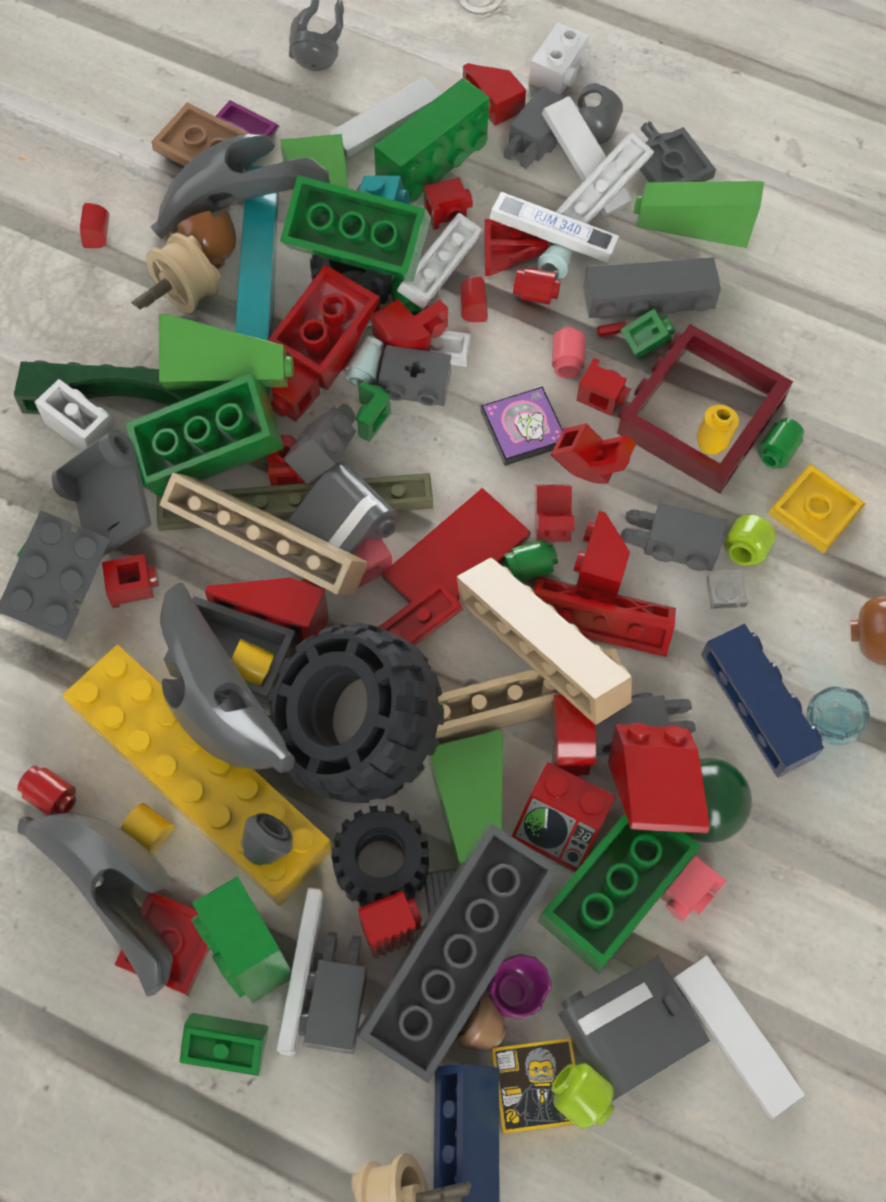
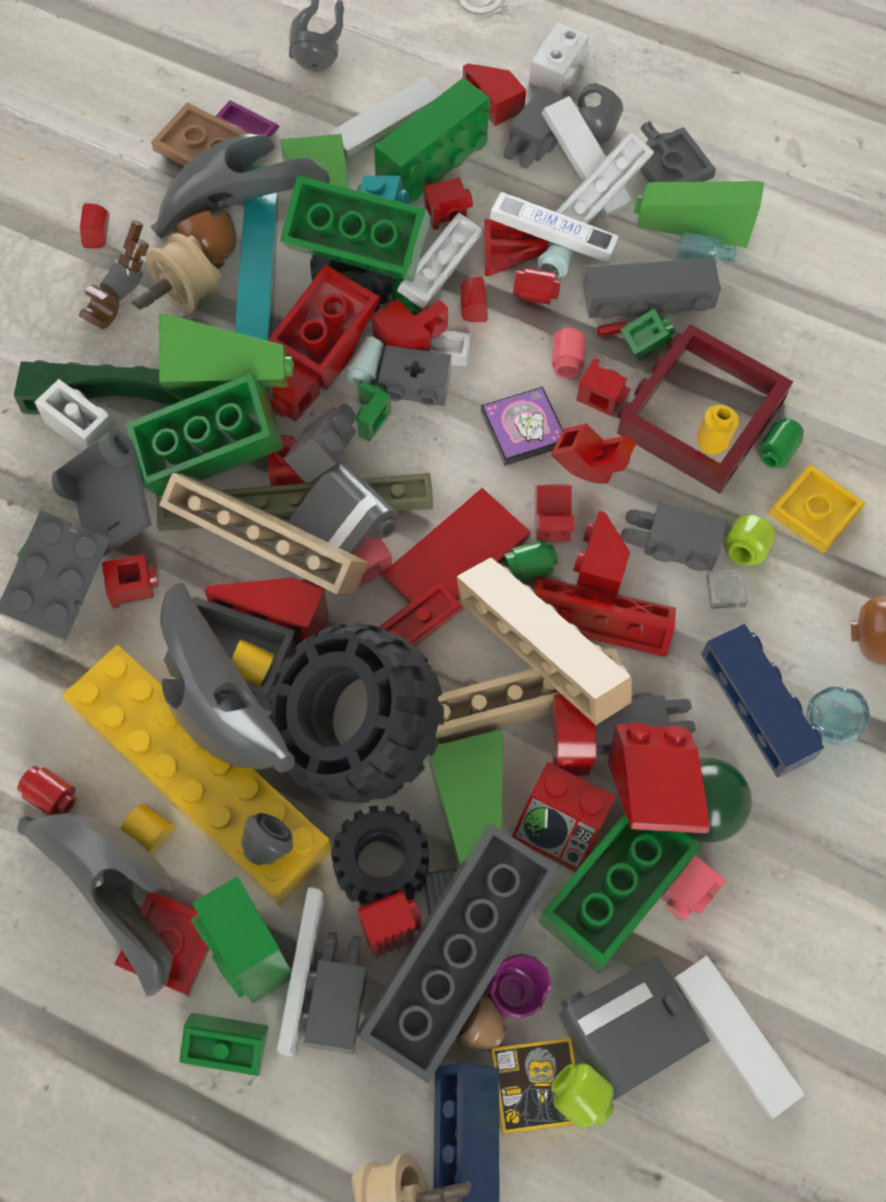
none -> reddish brown piece [78,220,149,329]
none -> clear light blue hinge [677,231,737,263]

